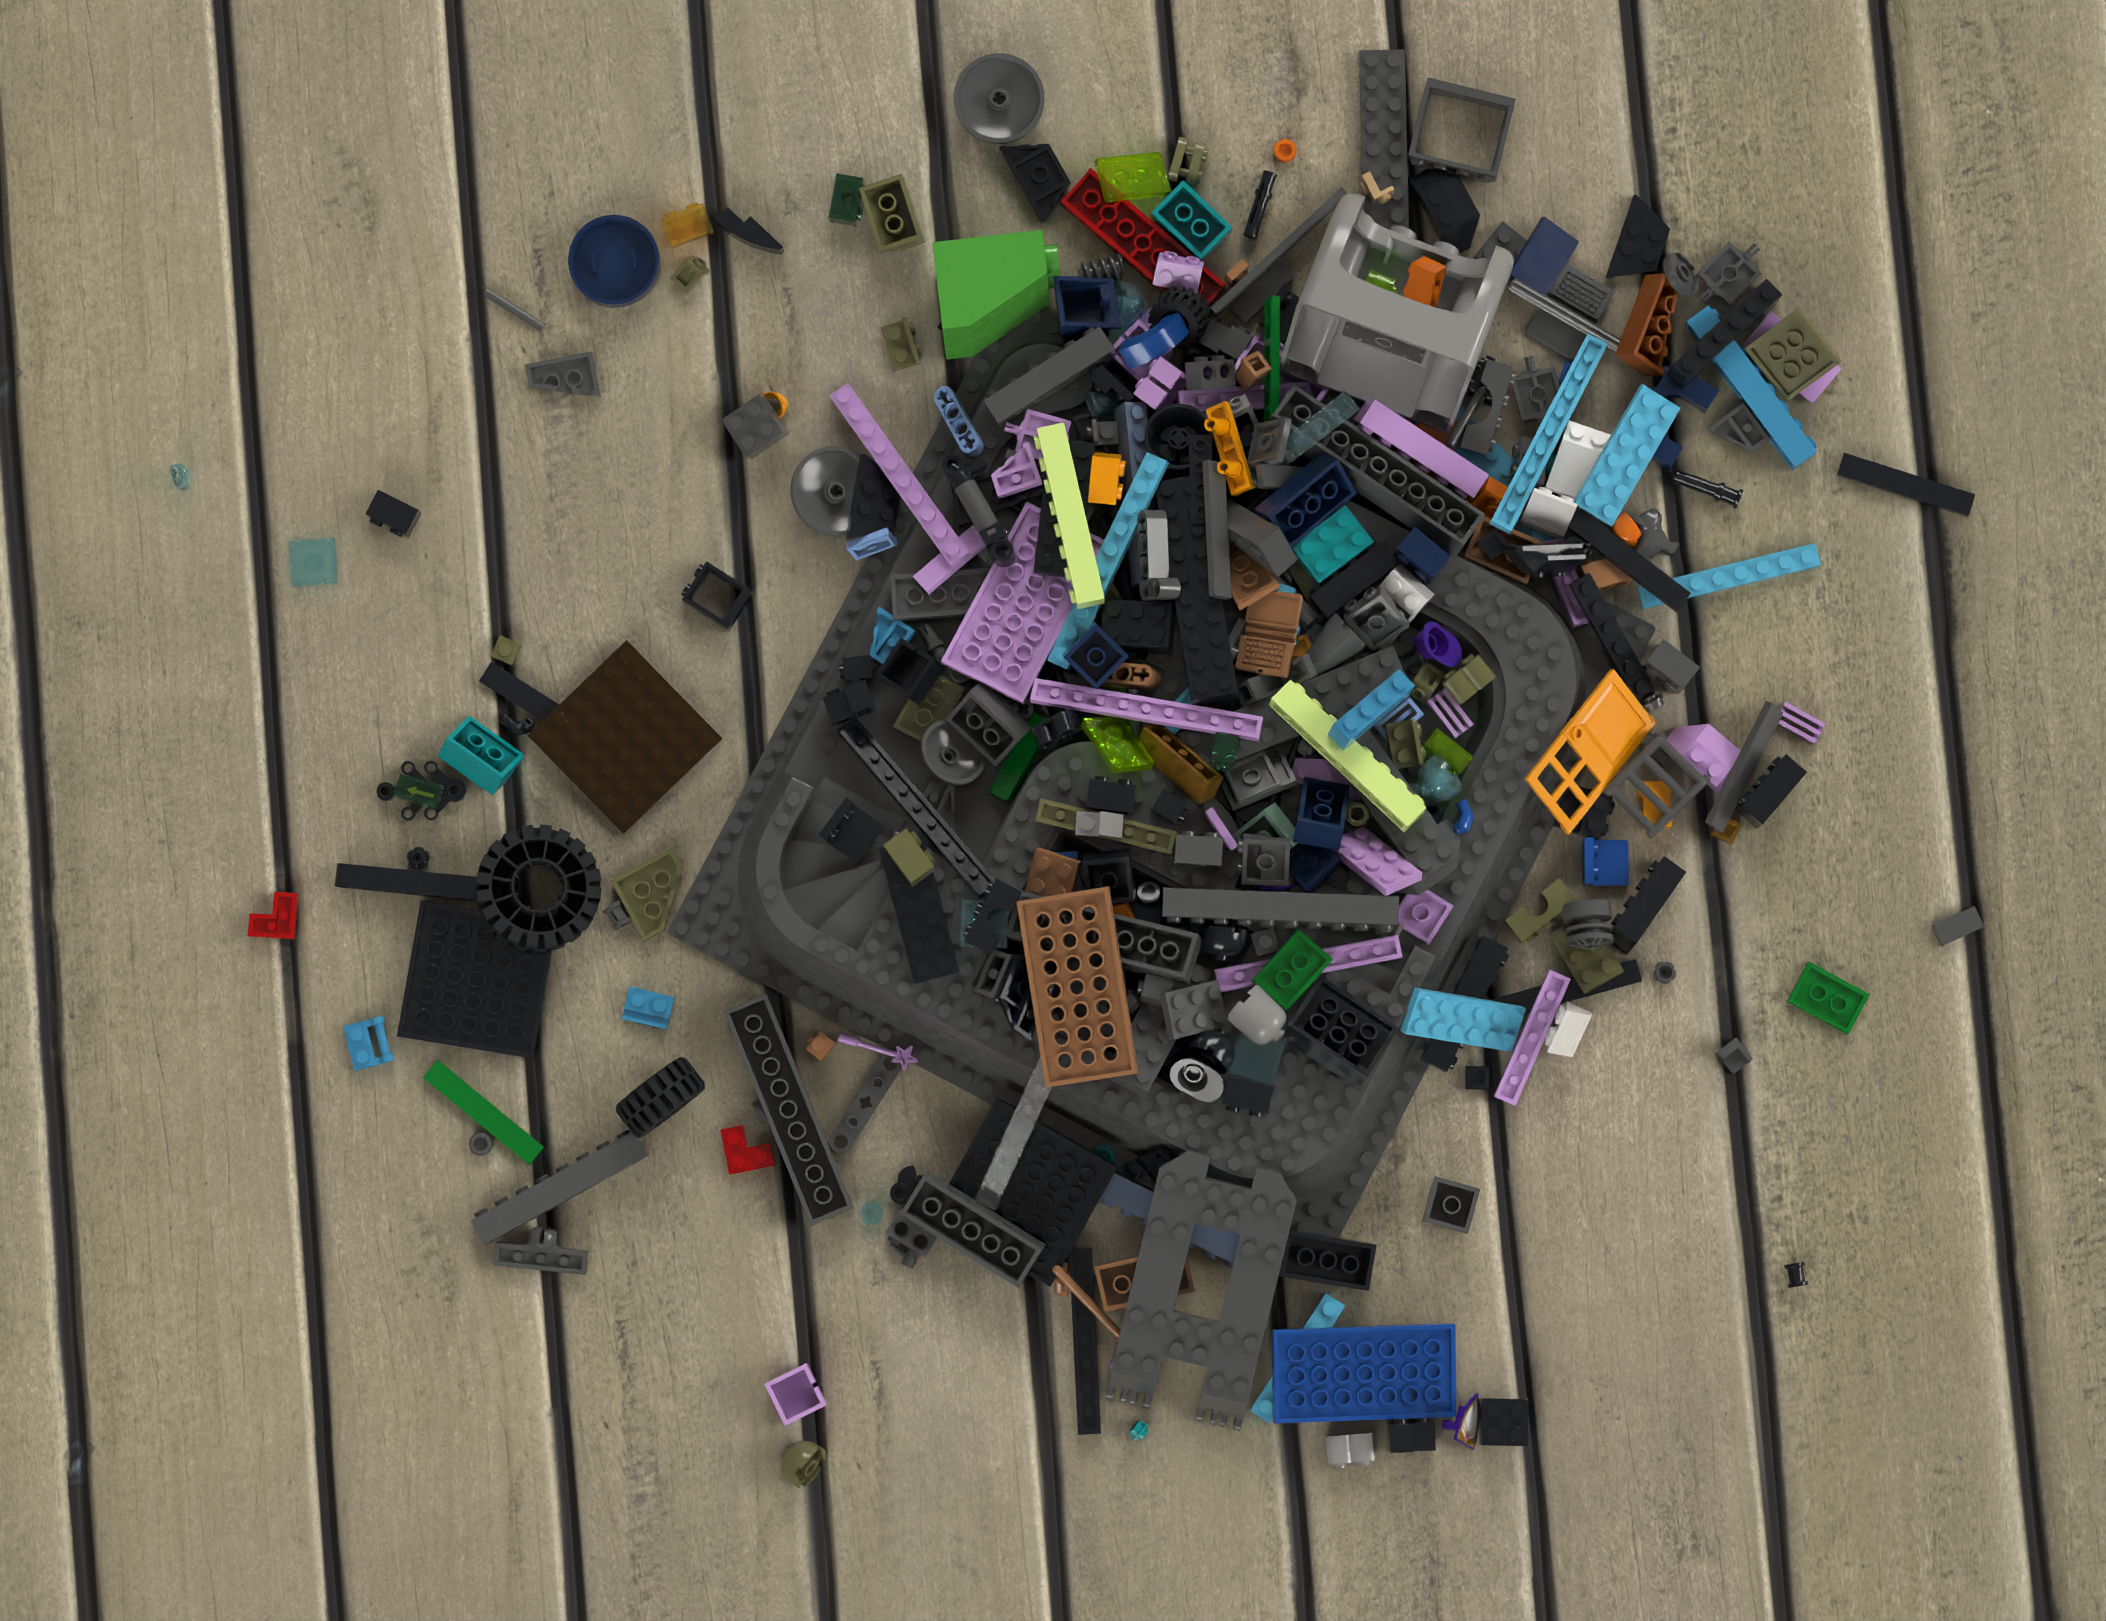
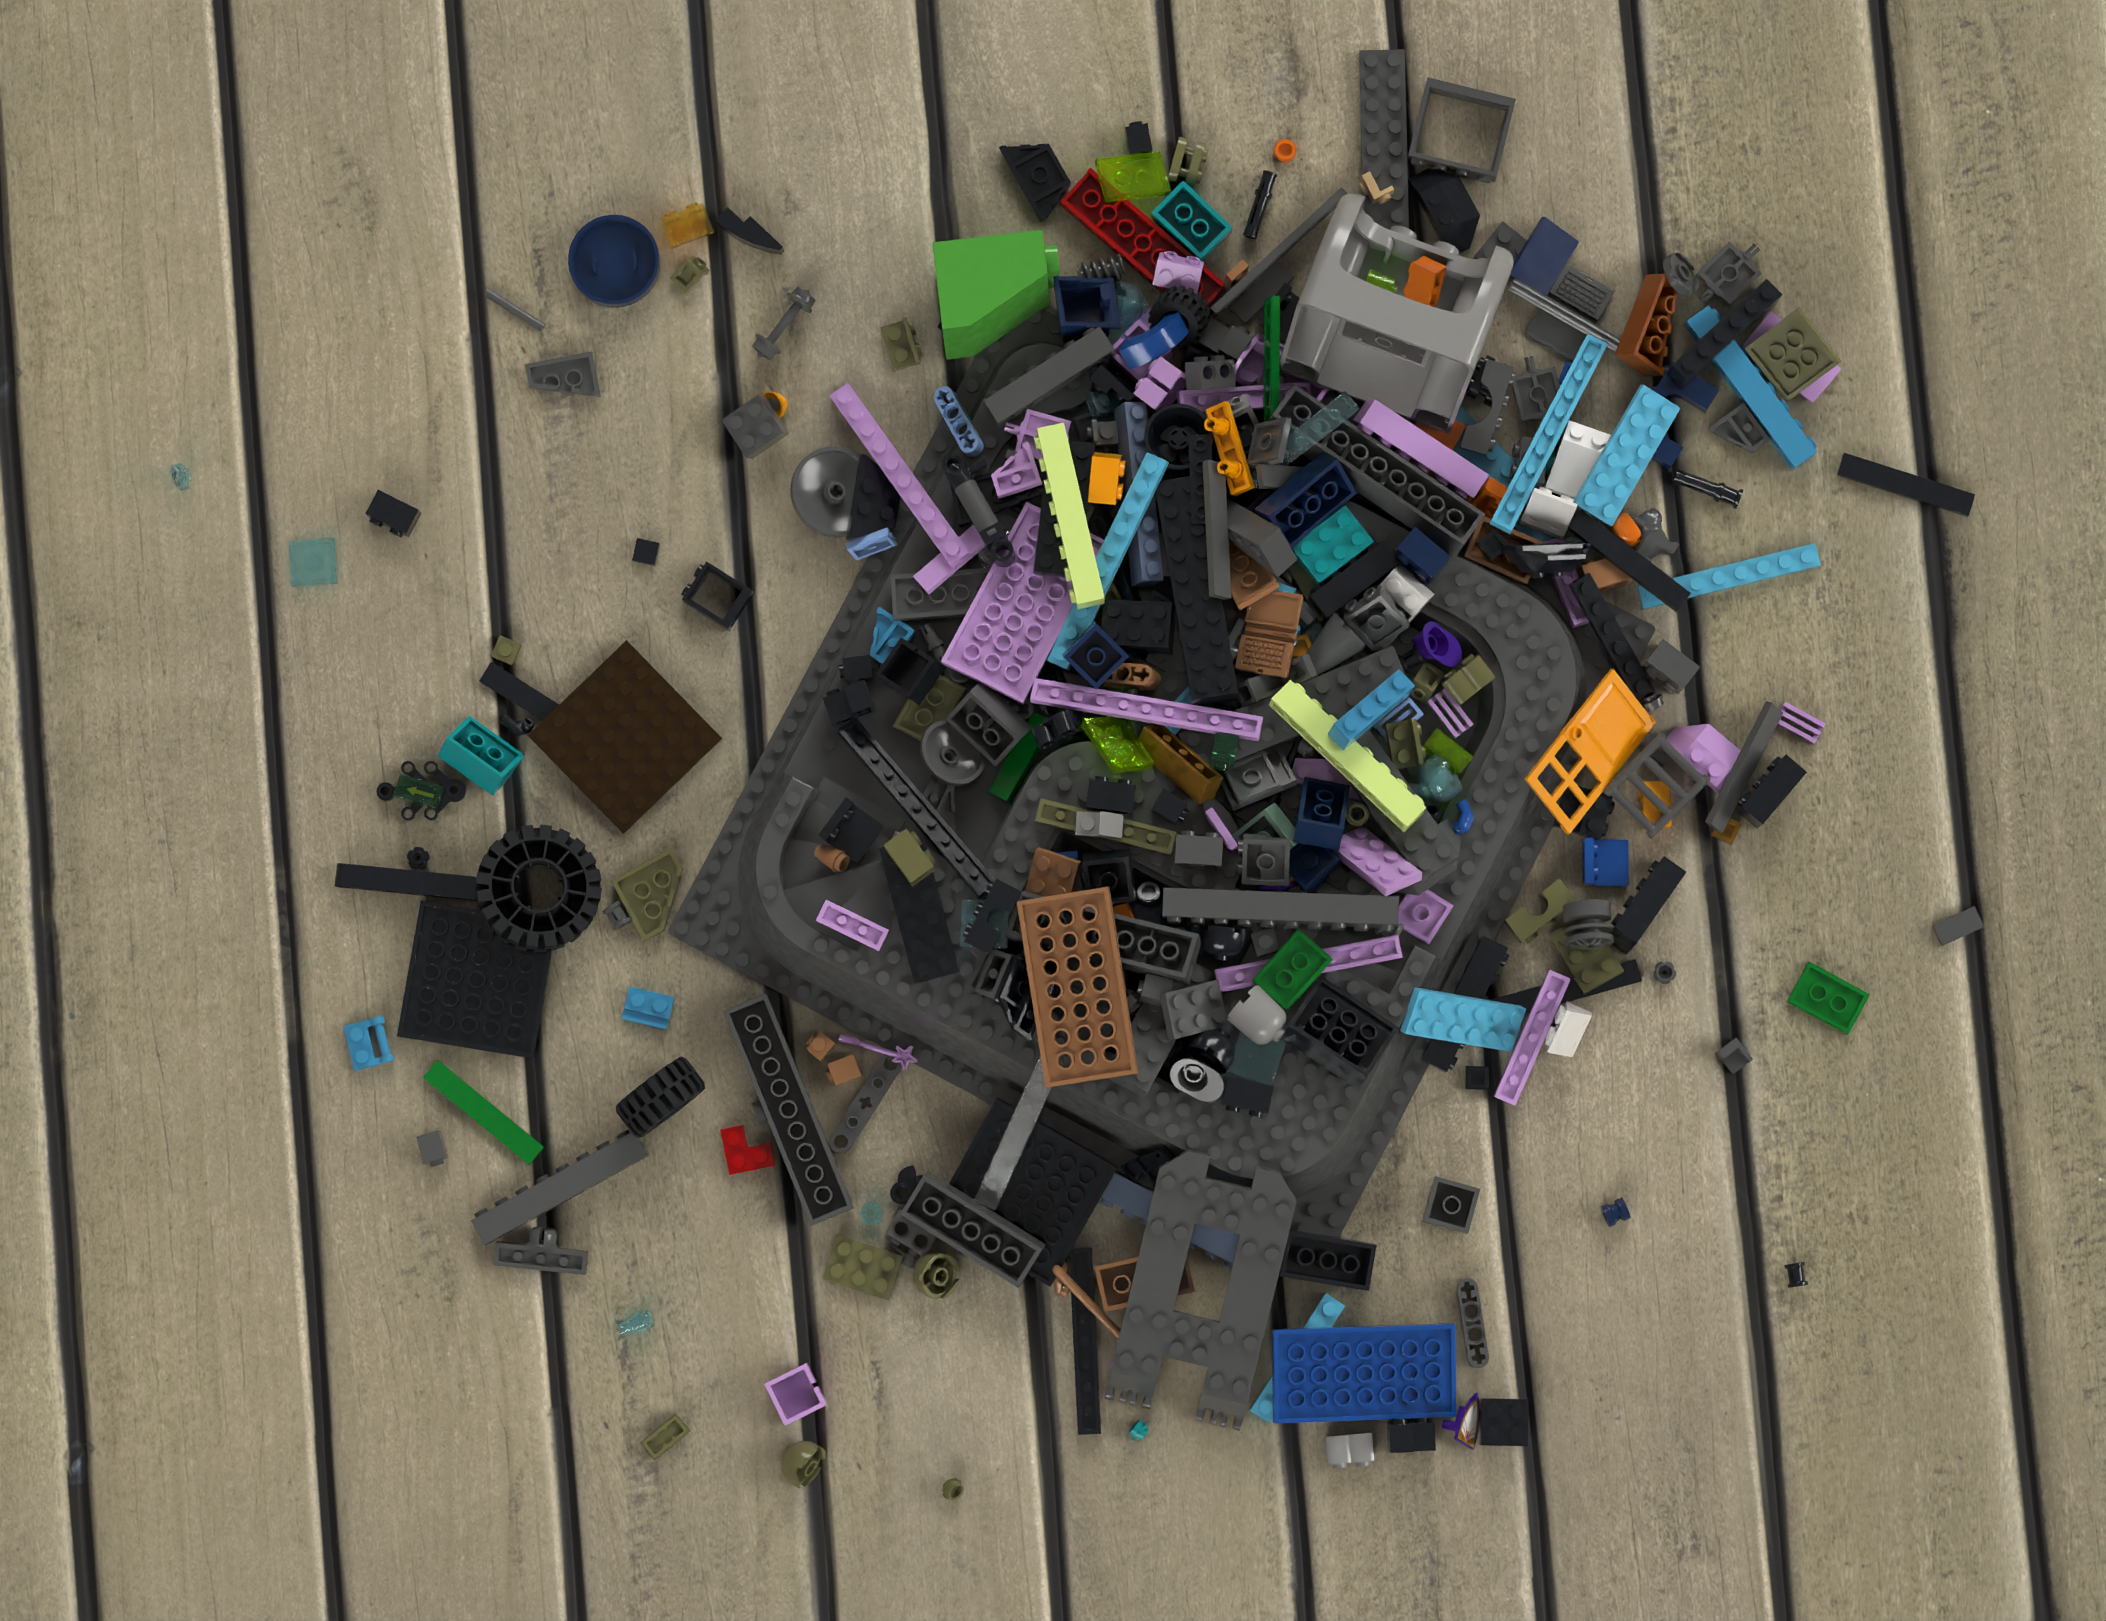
red plate [248,892,298,940] -> none
dark grey tile [469,1132,493,1156] -> none
clear green brick [828,173,866,227] -> none
olive slope [859,174,926,253] -> none
dark grey dish [954,53,1045,144] -> none
teal plate [1094,1144,1115,1163] -> none
dark grey beam [1137,510,1181,600] -> none
medium nougat brick [1235,350,1272,391] -> none
dark grey bar [1446,386,1486,448] -> none
black wing [1605,195,1670,279] -> none
none -> dark grey brick [416,1130,449,1167]
none -> clear light blue cone [618,1309,655,1337]
none -> black tile [632,538,660,566]
none -> olive plate [640,1413,691,1461]
none -> dark grey piece [752,287,815,360]
none -> medium nougat cone [814,844,850,873]
none -> lavender plate [816,900,889,951]
none -> olive plate [822,1235,903,1300]
none -> medium nougat brick [825,1054,862,1087]
none -> olive cylinder [913,1252,960,1299]
none -> olive plate [942,1478,964,1500]
none -> black brick [1125,121,1152,158]
none -> dark grey beam [1457,1278,1489,1368]
none -> dark blue wheel [1600,1197,1631,1227]

